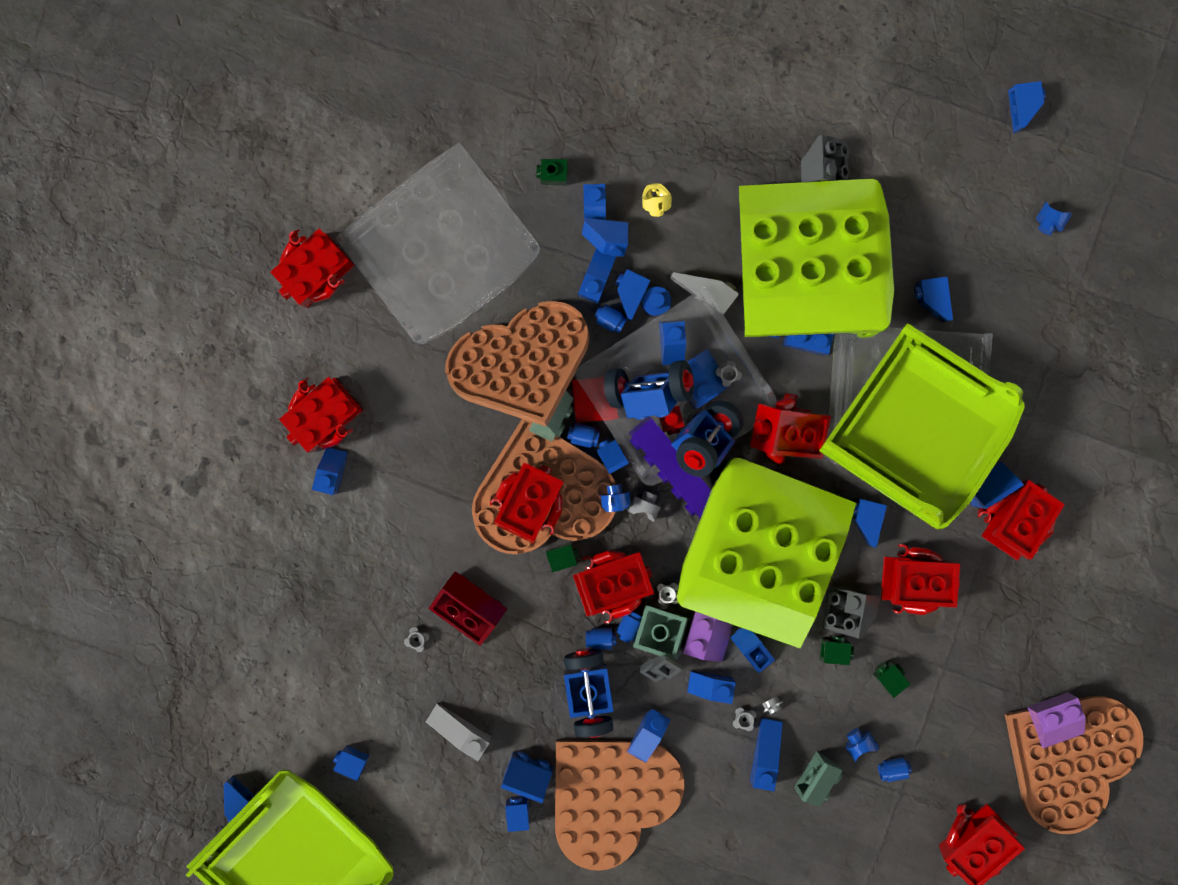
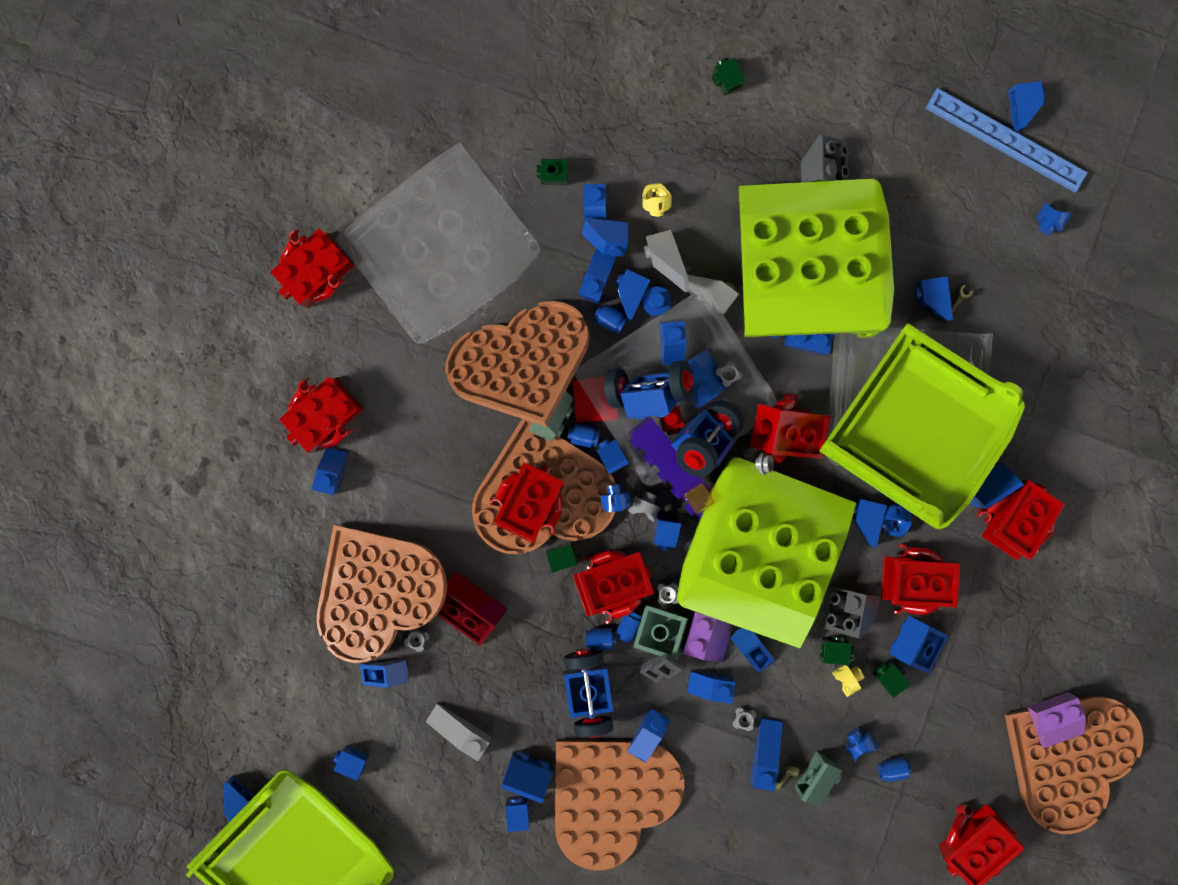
light grey plate [762,696,784,715] -> none
none -> nougat plate [317,525,447,663]
none -> blue slope [360,659,409,688]
none -> light grey slope [644,230,690,292]
none -> blue slope [653,517,681,551]
none -> clear yellow tile [684,483,715,514]
none -> dark green brick [712,57,746,96]
none -> light grey plate [755,453,773,475]
none -> olive hand [775,763,799,790]
none -> light yellow piece [832,665,865,697]
none -> blue piece [882,503,912,537]
none -> blue slope [889,616,949,673]
none -> medium blue tile [925,88,1088,193]
none -> olive hand [951,285,973,313]

